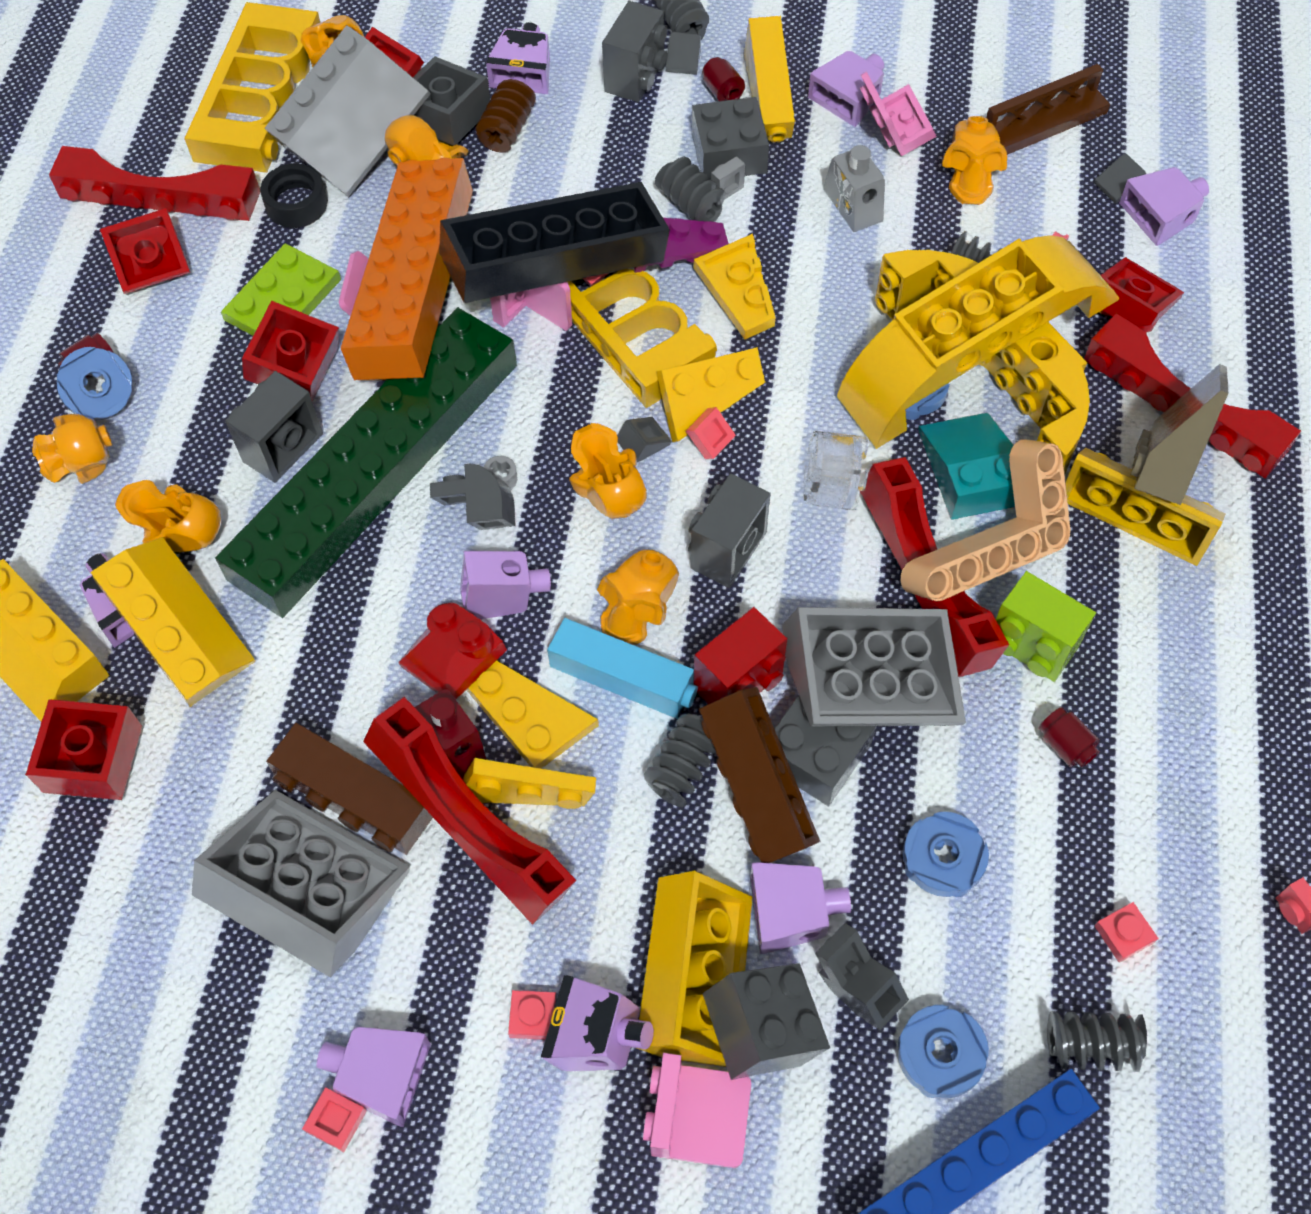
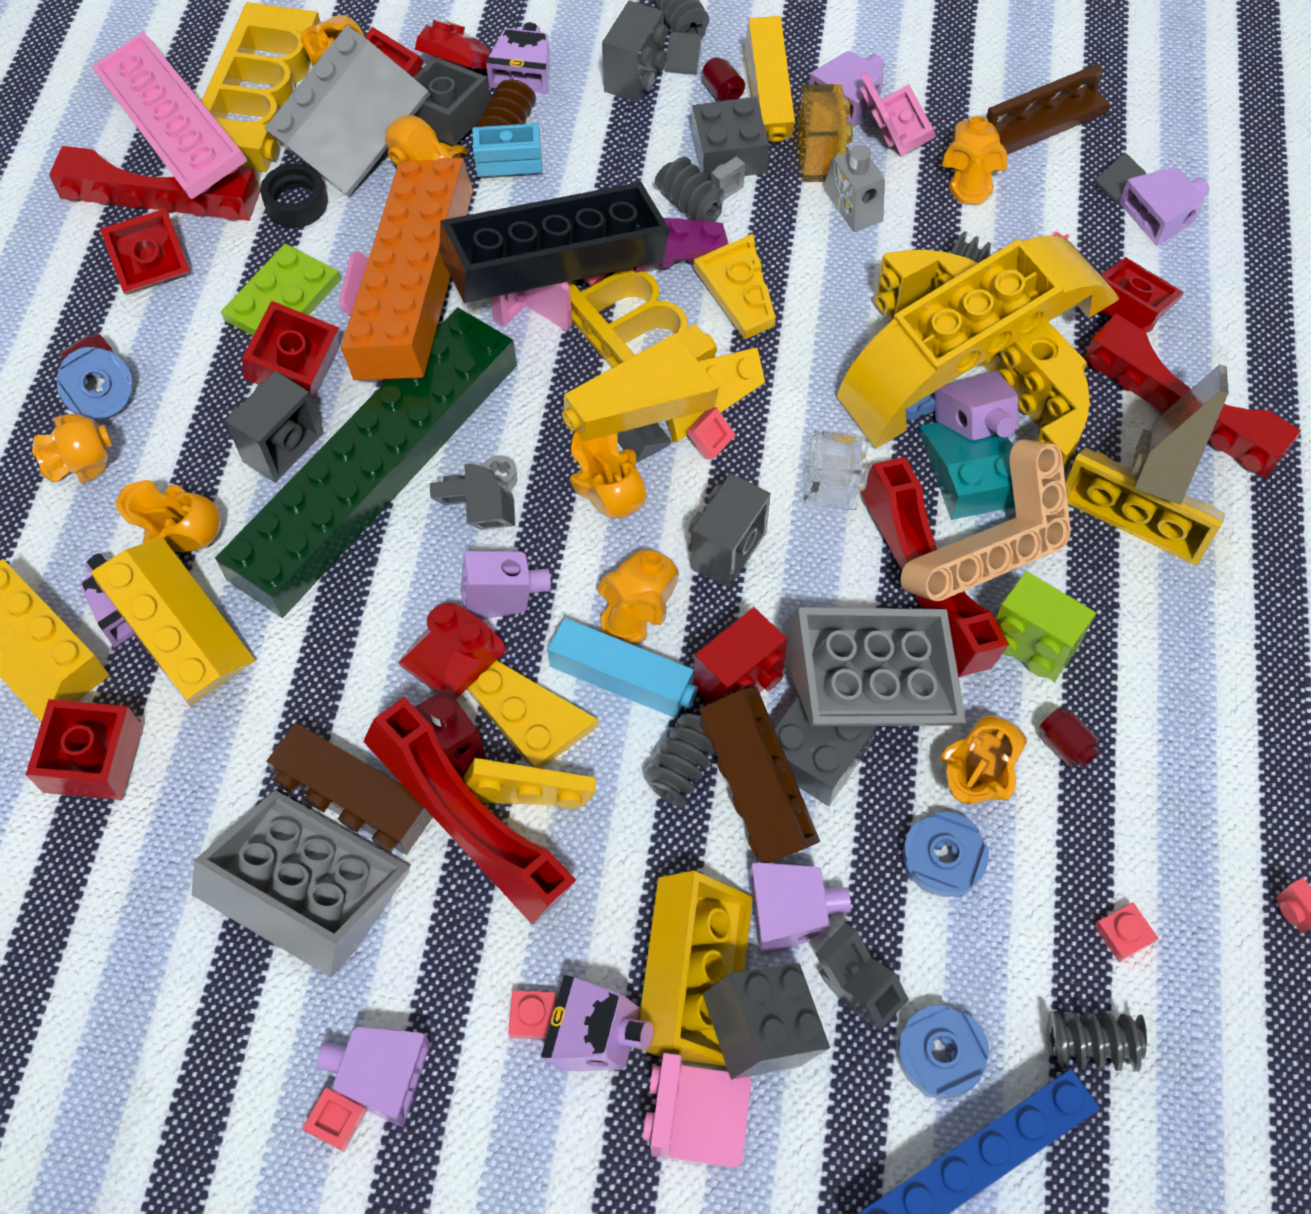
none -> bright pink plate [91,31,248,199]
none -> red slope [414,19,491,69]
none -> medium azure brick [473,123,543,177]
none -> yellow slope [562,333,719,441]
none -> clear yellow piece [798,84,853,182]
none -> lavender torso [935,371,1018,440]
none -> light orange head [939,715,1027,805]

